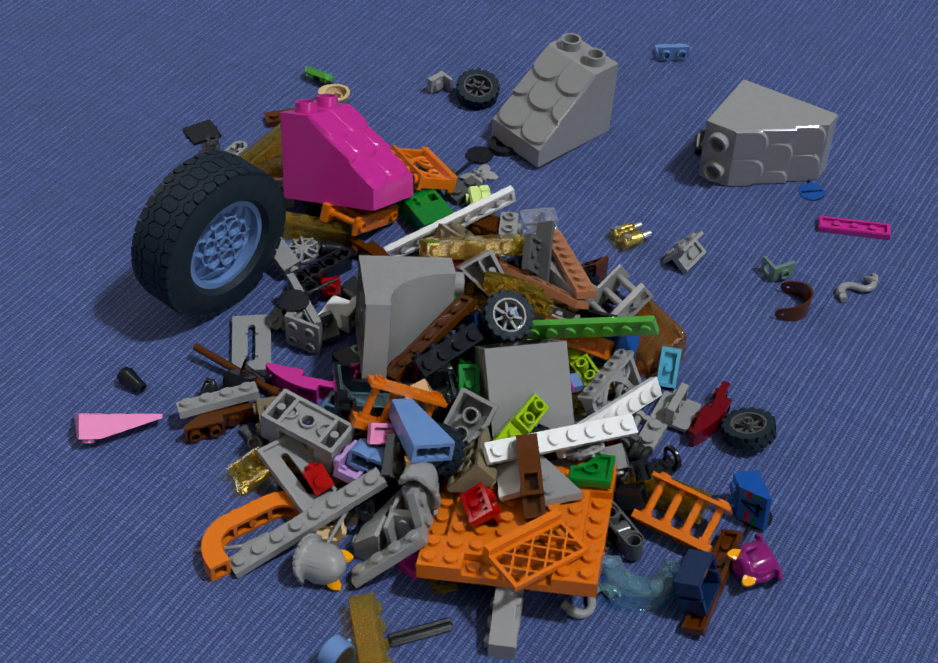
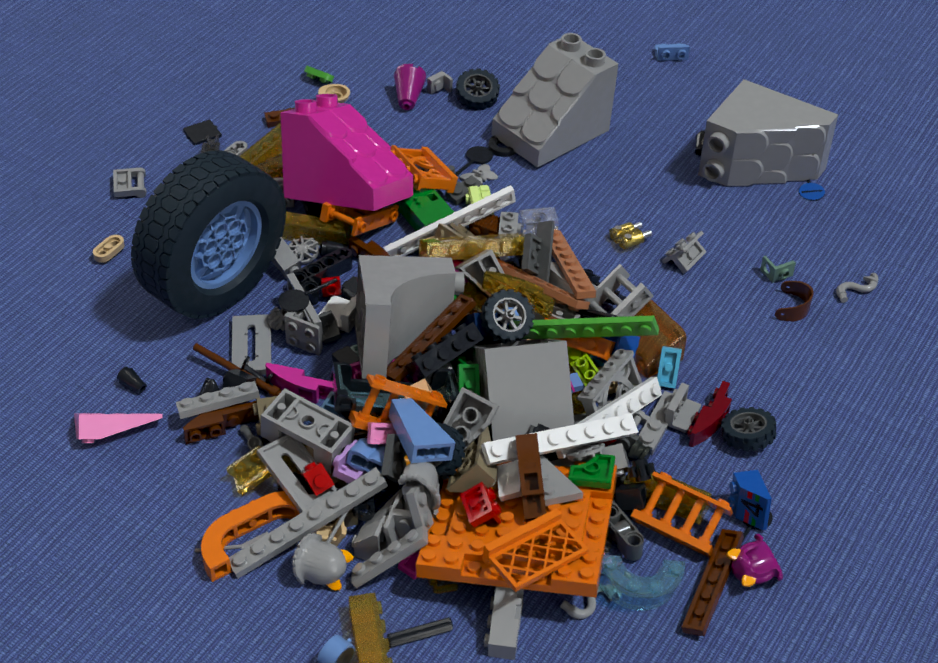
lime slope [491,393,549,465] -> none
reddish brown slope [581,256,609,282] -> none
black piece [648,444,682,477] -> none
dark blue piece [672,549,722,617] -> none
dark pink tile [818,216,891,240] -> none
none -> tan plate [93,235,125,263]
none -> light grey plate [113,168,147,198]
none -> magenta cone [394,64,426,110]

